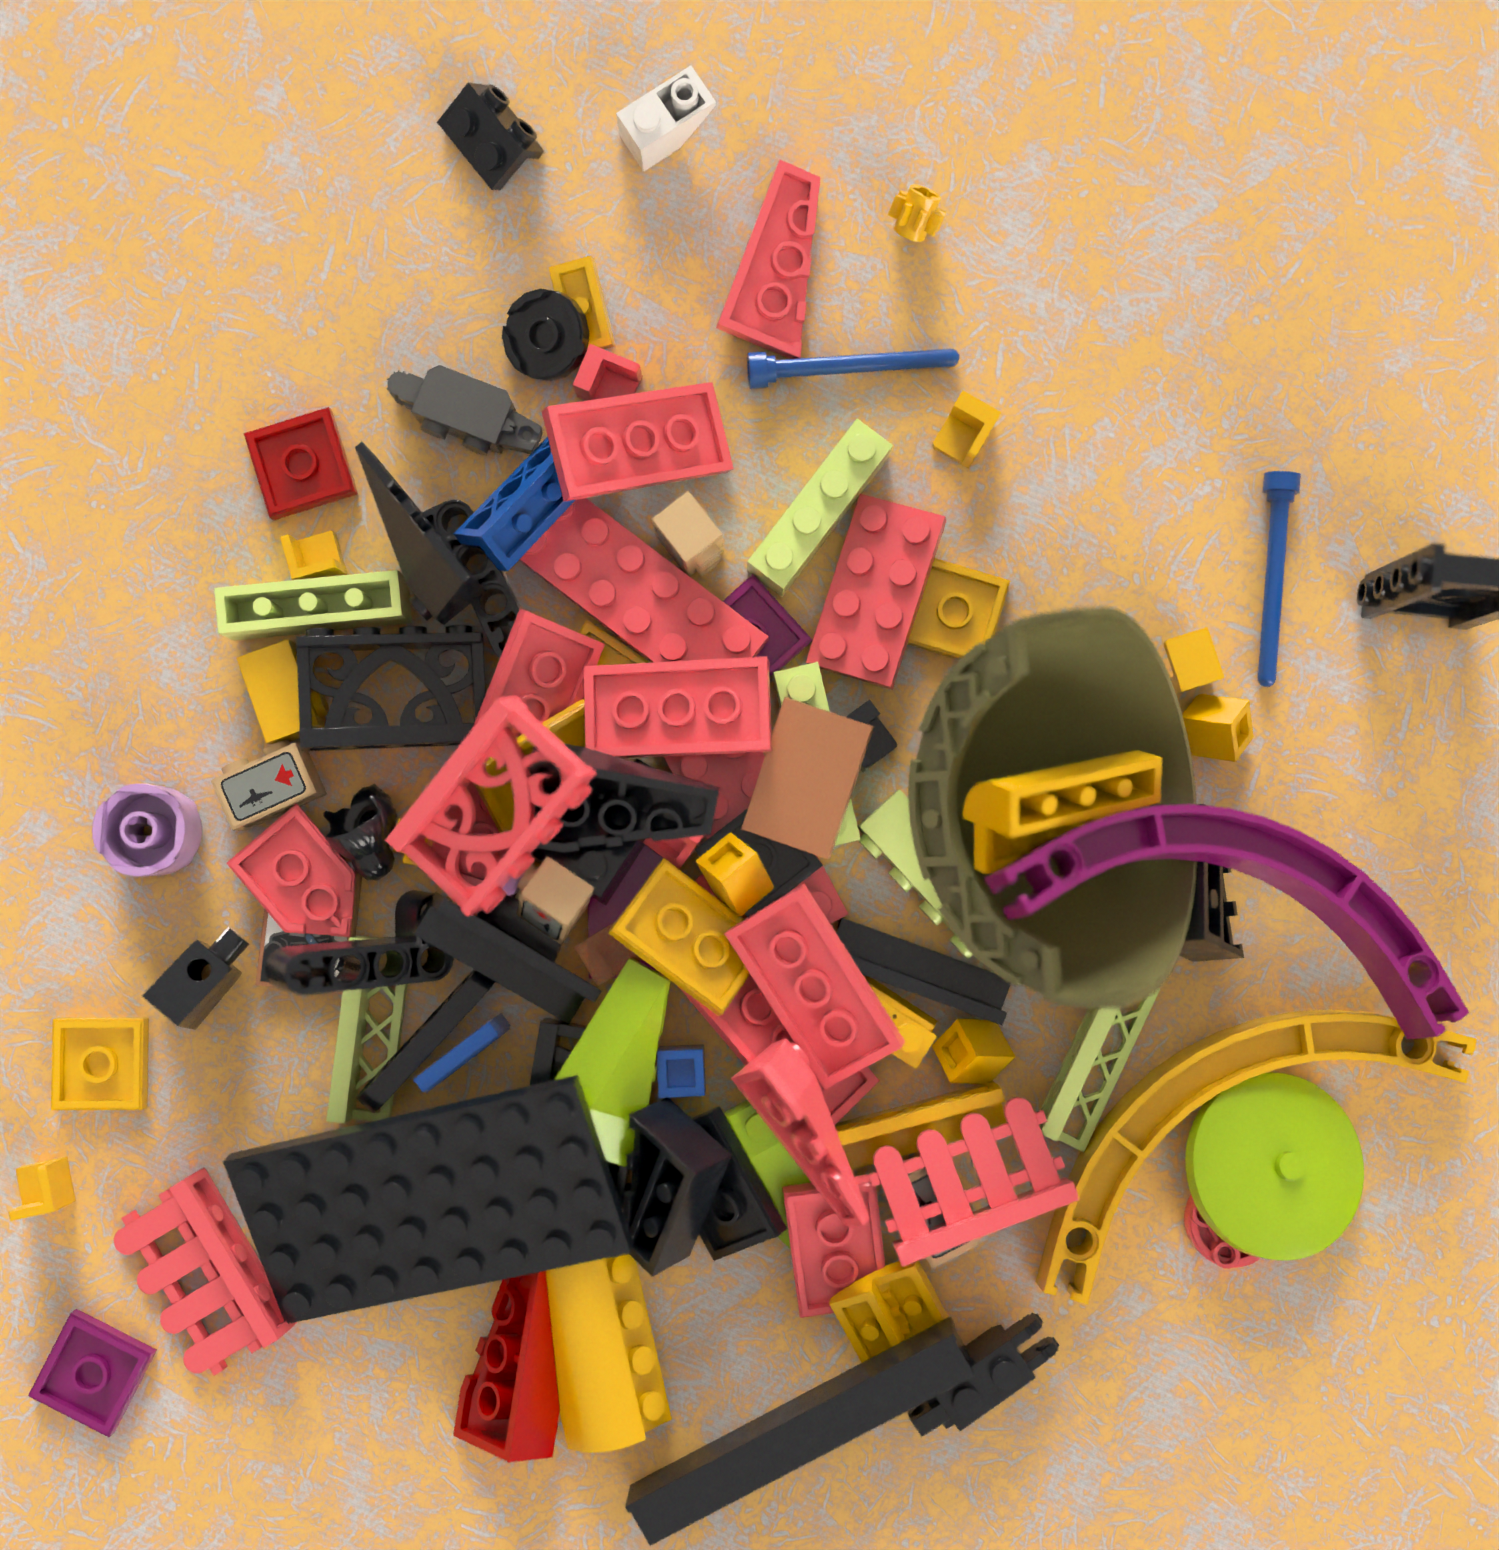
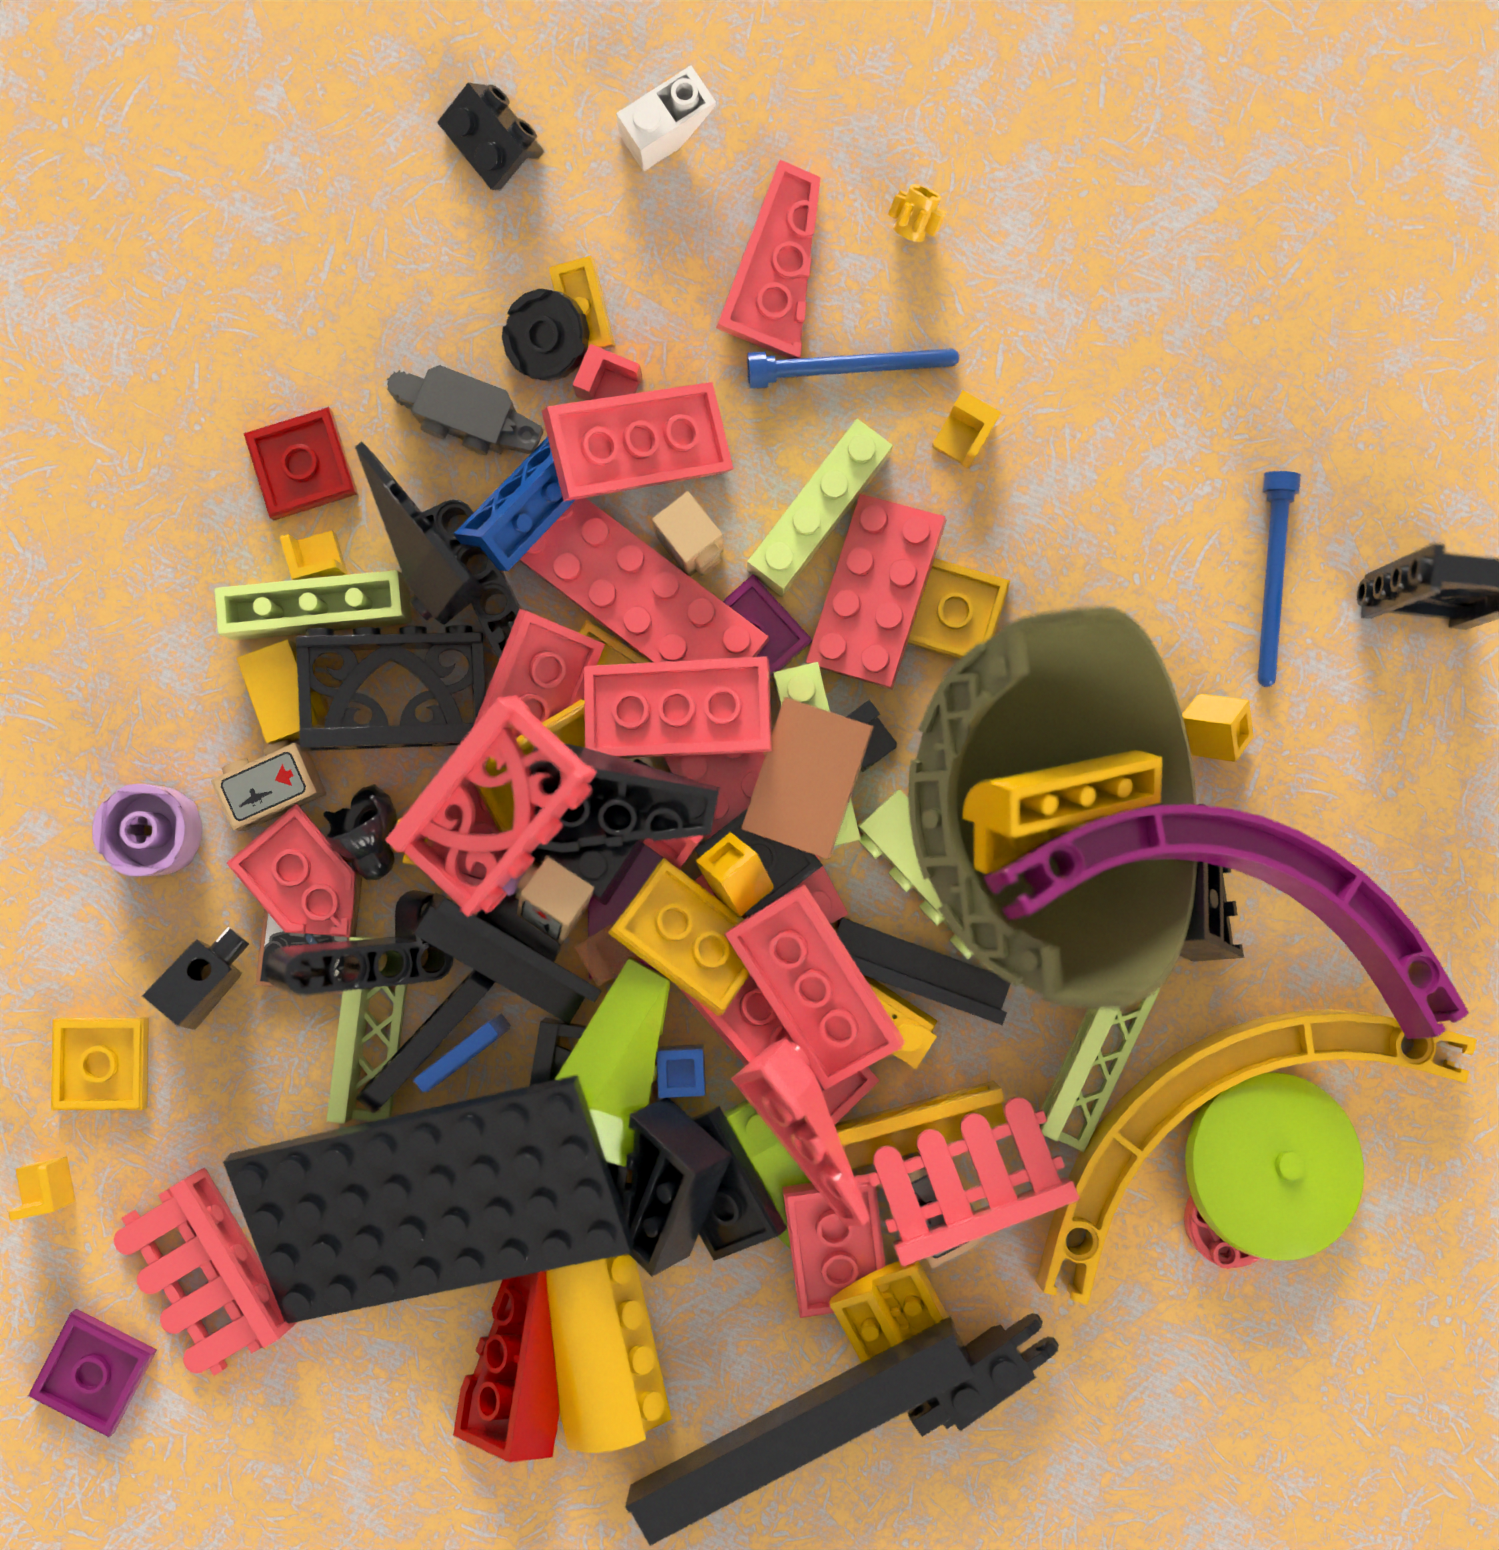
yellow panel [932,1019,1016,1084] -> none
yellow panel [1164,626,1225,694] -> none

